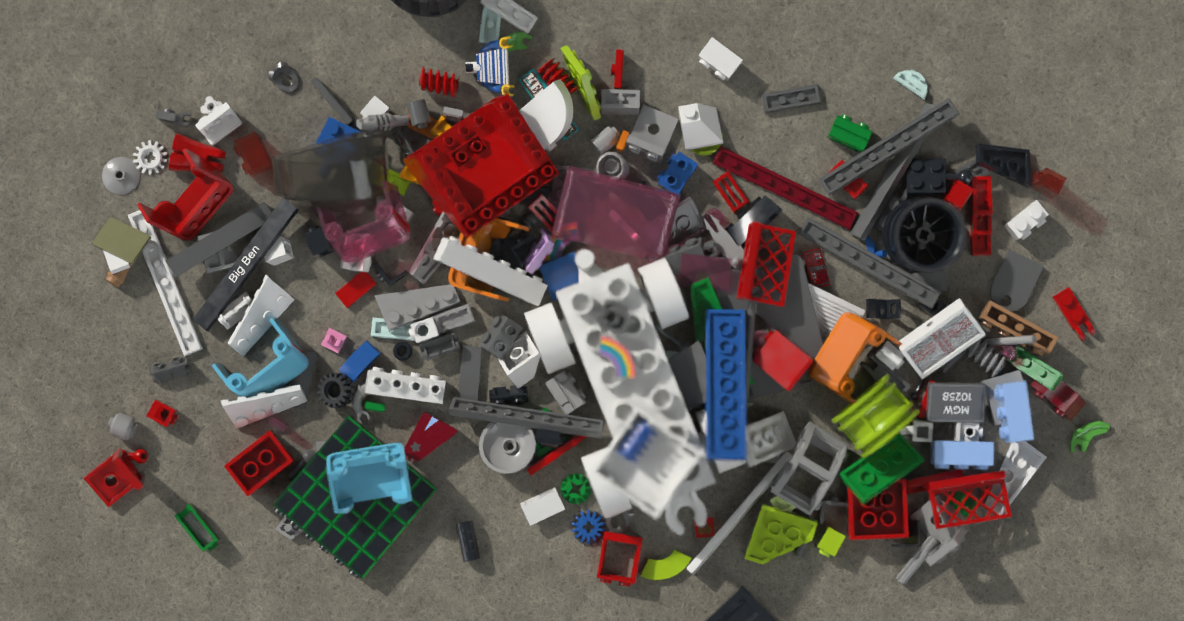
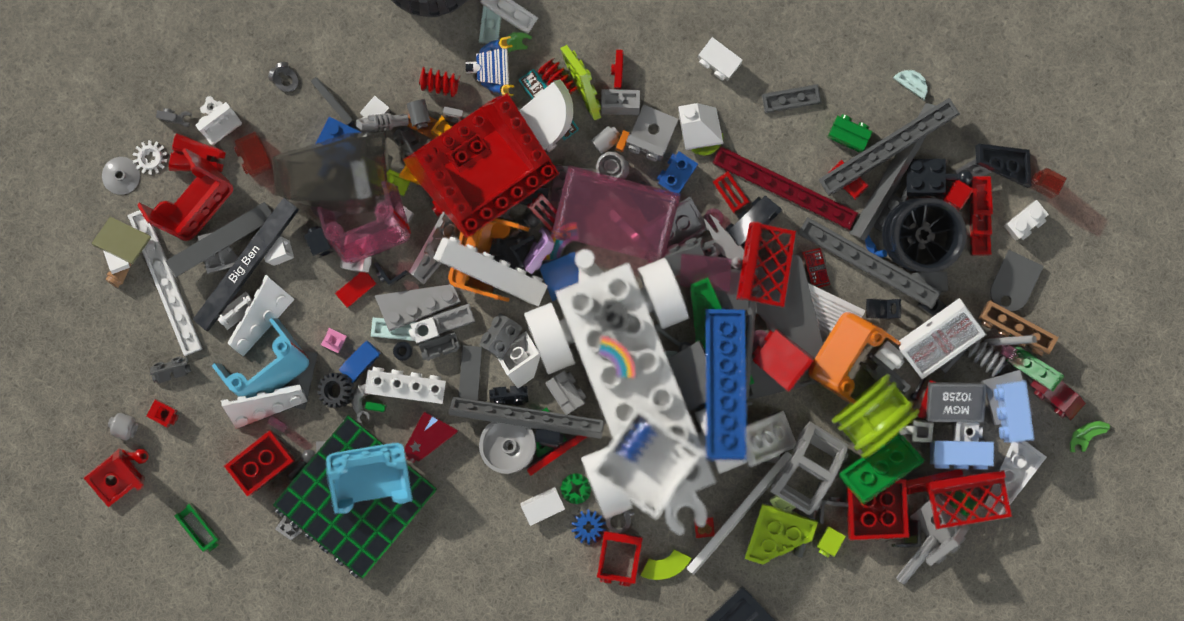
black axle [456,520,480,562] -> none
red hinge [1052,287,1096,342] -> none

